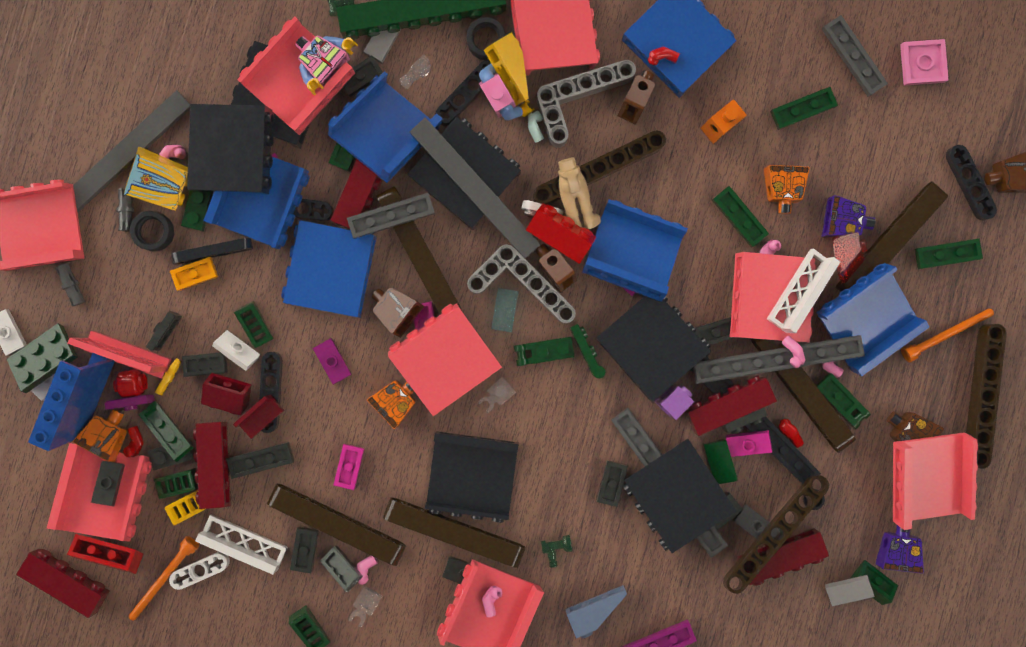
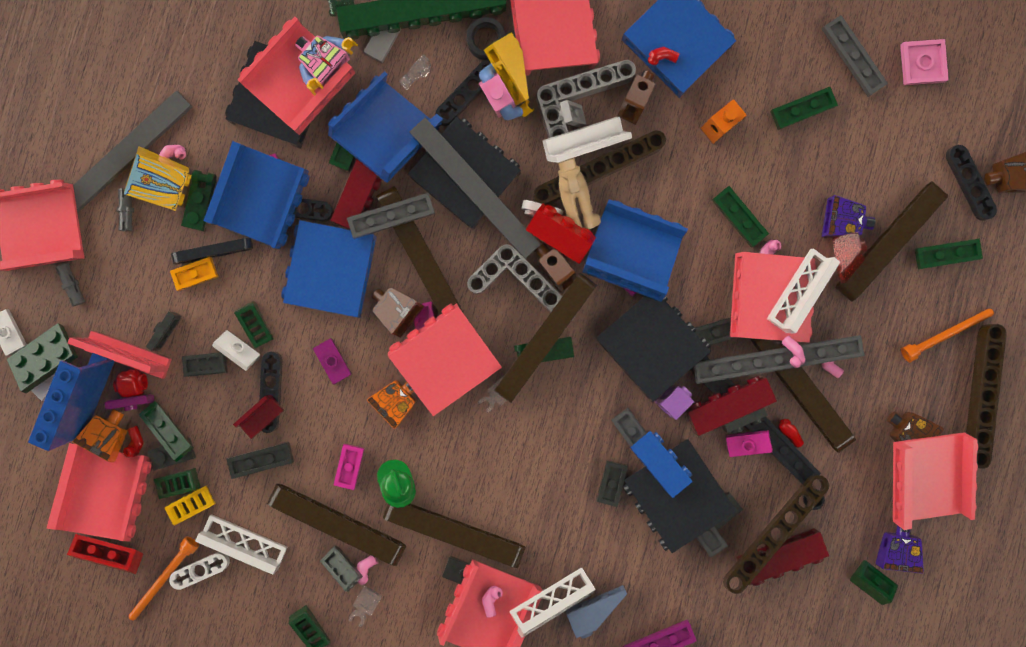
dark red brick [16,549,110,618] -> none
pearl dark grey plate [91,461,125,506] -> none
black tyre [130,211,175,252] -> none
yellow piece [154,358,181,396] -> none
black panel [187,104,275,194] -> none
dark red brick [193,422,231,509] -> none
dark red brick [201,373,252,416] -> none
pearl dark grey plate [290,527,319,574] -> none
pearl dark grey plate [343,55,383,97] -> none
black panel [425,431,519,523] -> none
clear light blue tile [491,288,519,332] -> none
light aqua arm [528,111,544,143] -> none
clear green piece [541,535,572,568] -> none
dark green plate [569,324,606,379] -> none
dark green slope [703,439,738,484] -> none
dark grey plate [733,504,780,539] -> none
torso [764,165,809,214] -> none
panel [816,263,930,376] -> none
dark green plate [816,373,871,430] -> none
light grey tile [825,575,875,606] -> none
none -> green piece [377,459,416,508]
none -> dark brown beam [494,273,597,403]
none -> white fence [510,568,596,638]
none -> white fence [542,117,632,163]
none -> light grey plate [559,100,587,128]
none -> blue brick [630,431,693,498]

